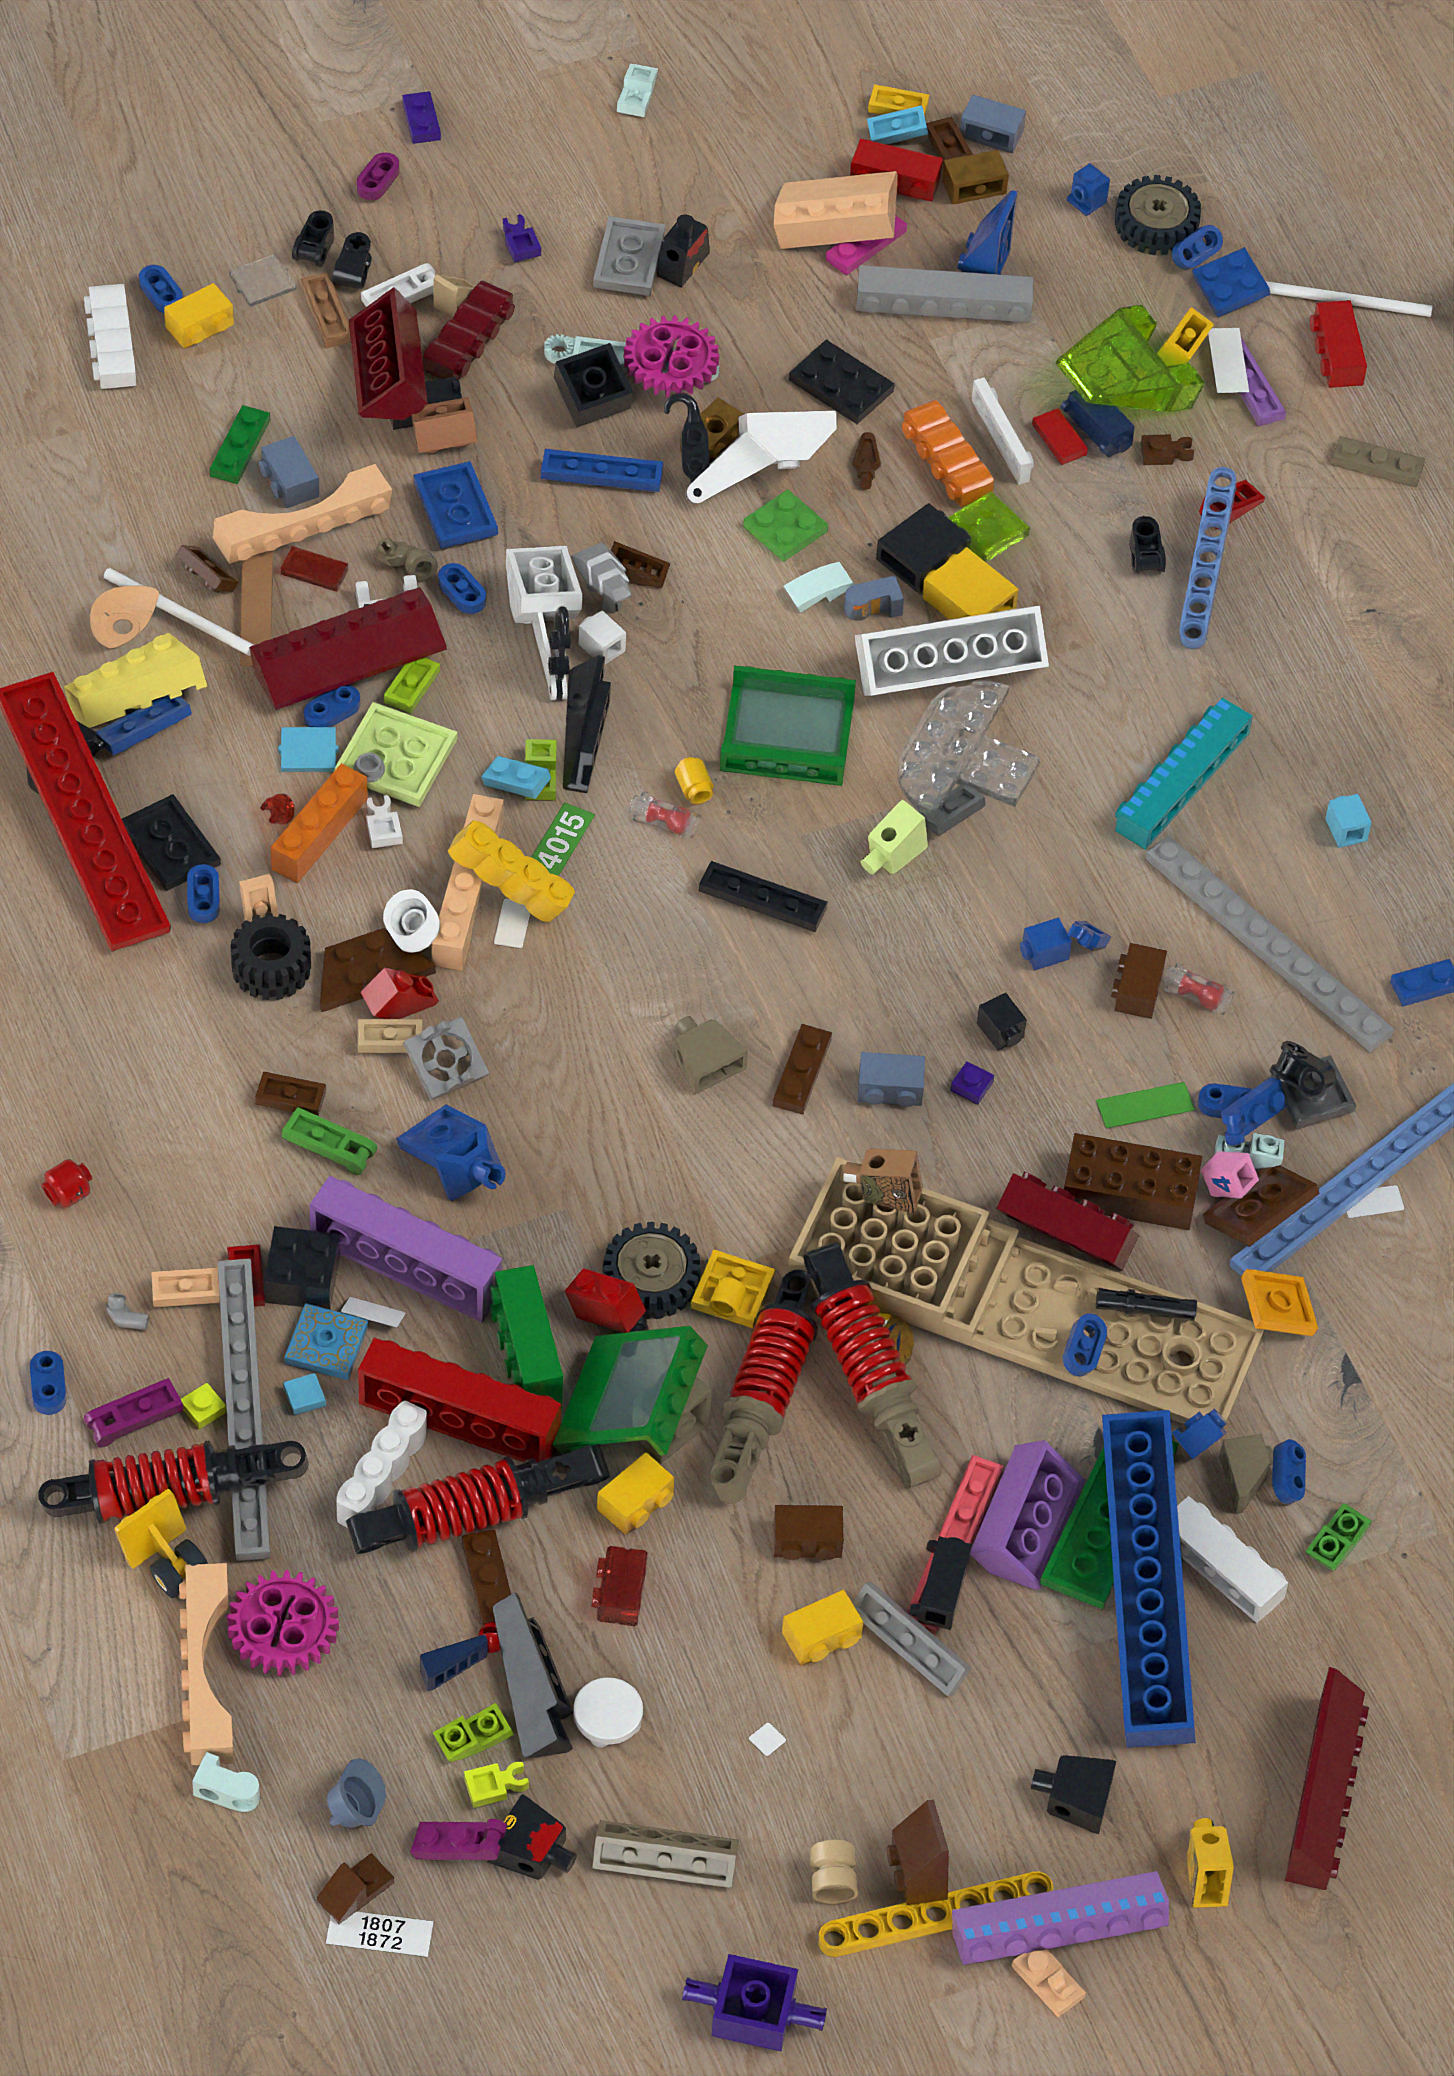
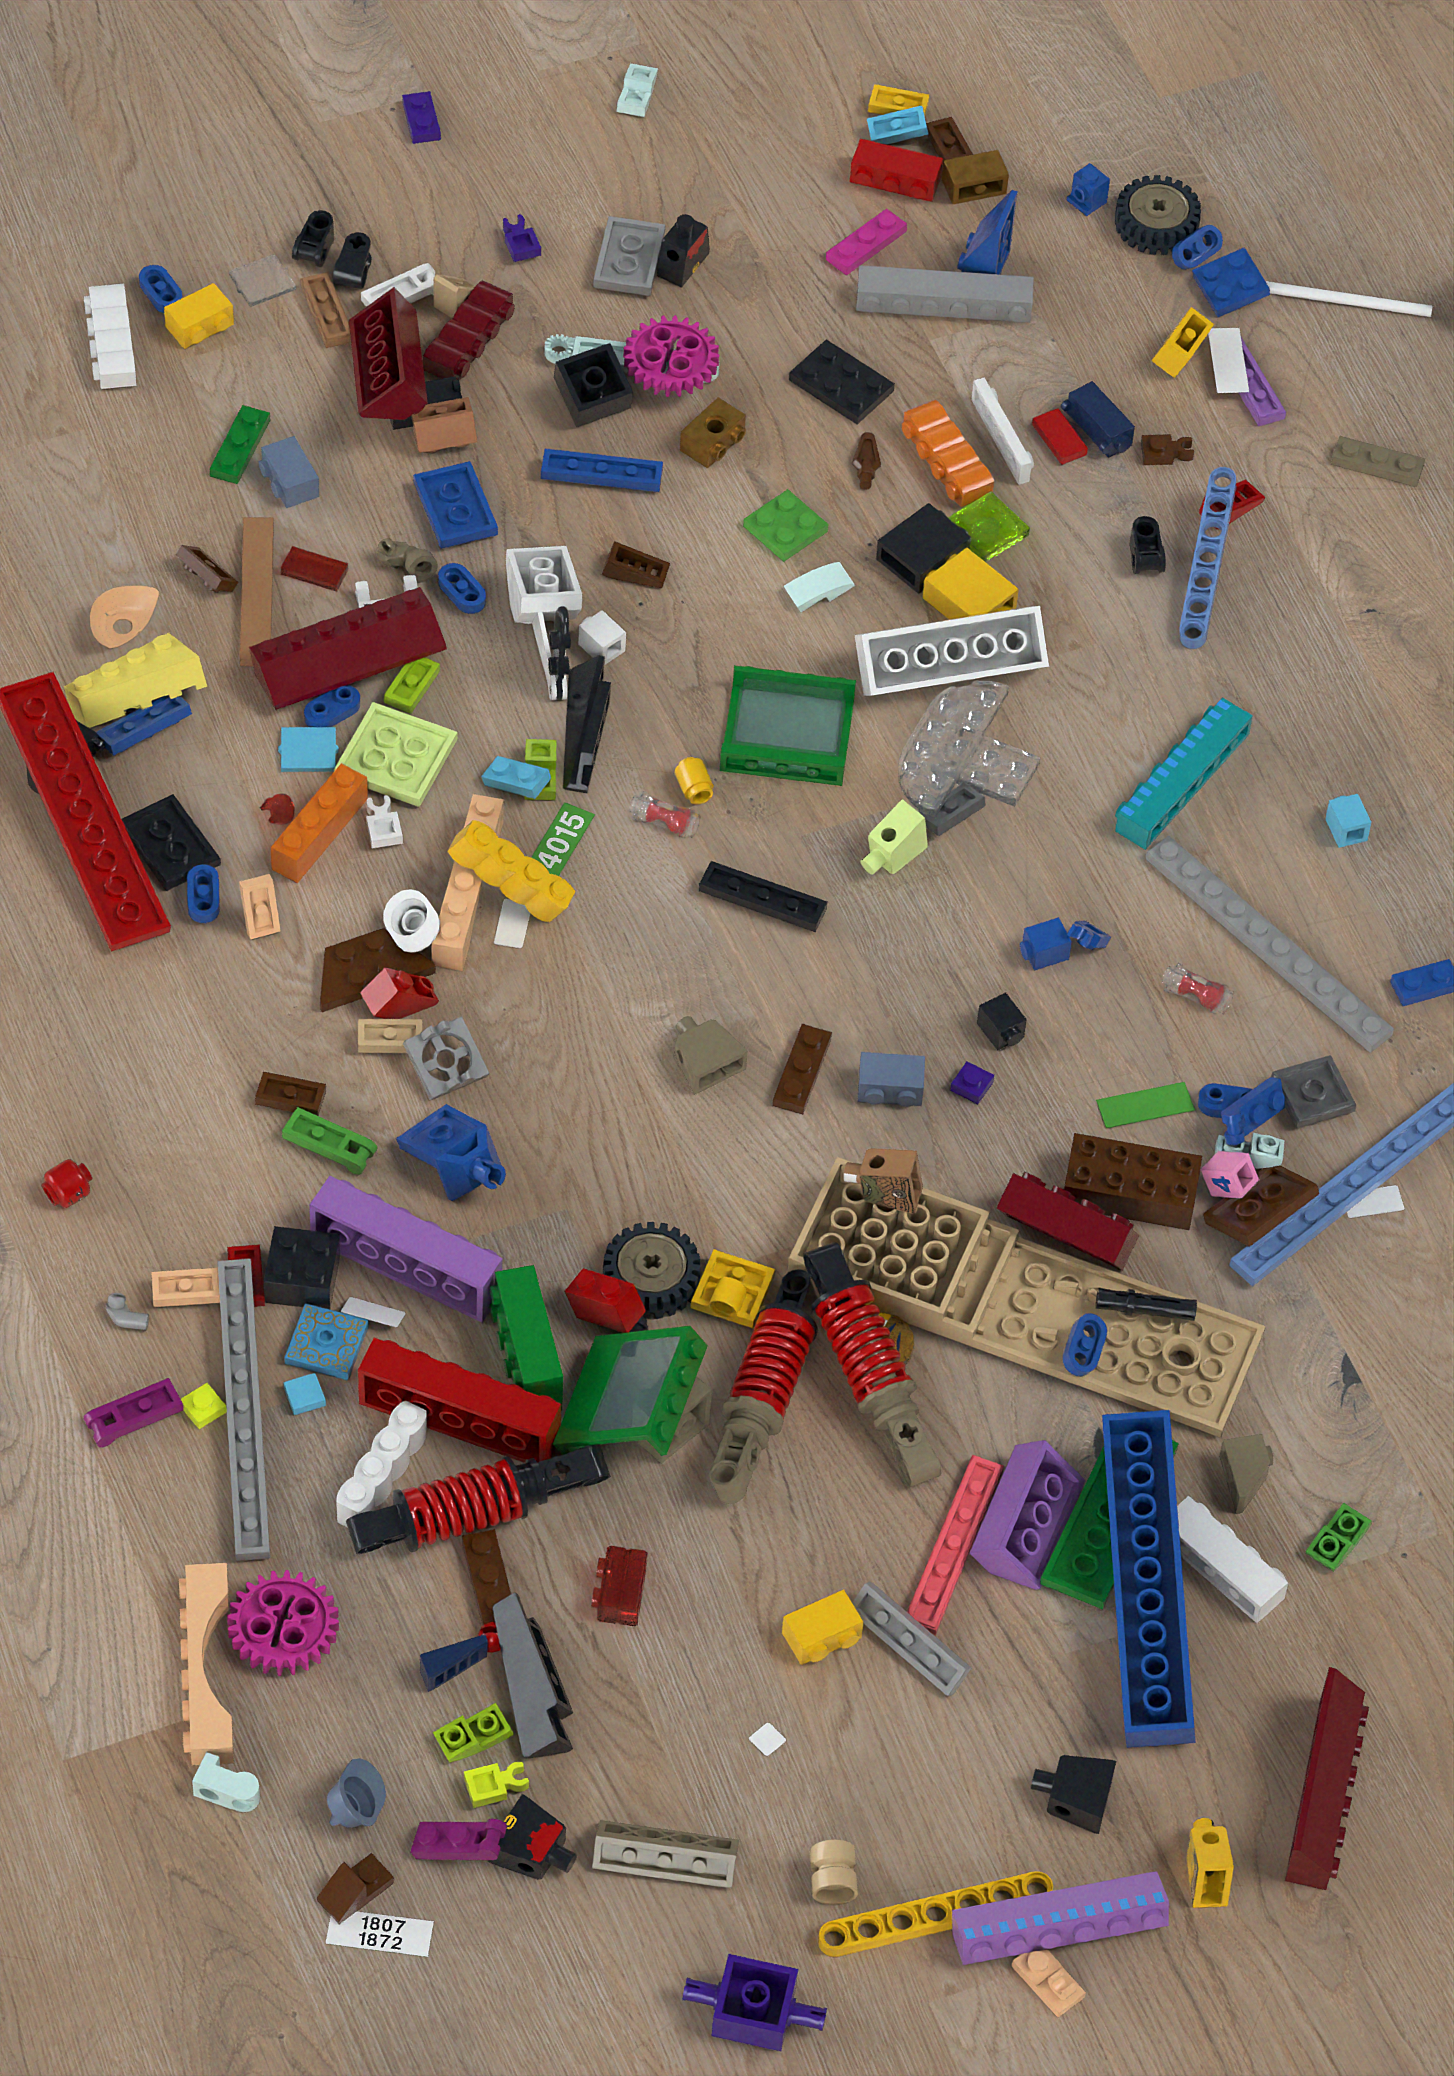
blue plate [30,1351,66,1415] -> none
piece [38,1441,309,1524] -> none
white piece [104,568,254,656] -> none
yellow plate [114,1489,208,1598] -> none
light nougat arch [213,464,392,564] -> none
black tyre [230,913,311,1000] -> none
light grey plate [353,753,385,783] -> none
magenta plate [357,152,400,200] -> none
light grey connector [571,542,631,613] -> none
white tile [574,1678,643,1748] -> none
yellow brick [597,1452,674,1535] -> none
white slope [664,393,837,504] -> none
reddish brown brick [773,1505,844,1560] -> none
light nougat slope [774,171,898,249] -> none
sand blue leg [844,576,904,621] -> none
reddish brown slope [887,1800,949,1906] -> none
black brick [909,1536,972,1630] -> none
sand blue brick [960,94,1026,153] -> none
clear neon green wedge [1055,305,1205,412] -> none
reddish brown brick [1111,943,1167,1019] -> none
blue brick [1172,1408,1227,1459] -> none
light orange plate [1241,1269,1318,1336] -> none
black piece [1270,1041,1336,1096] -> none
blue plate [1272,1439,1306,1505] -> none
red brick [1310,300,1367,388] -> none

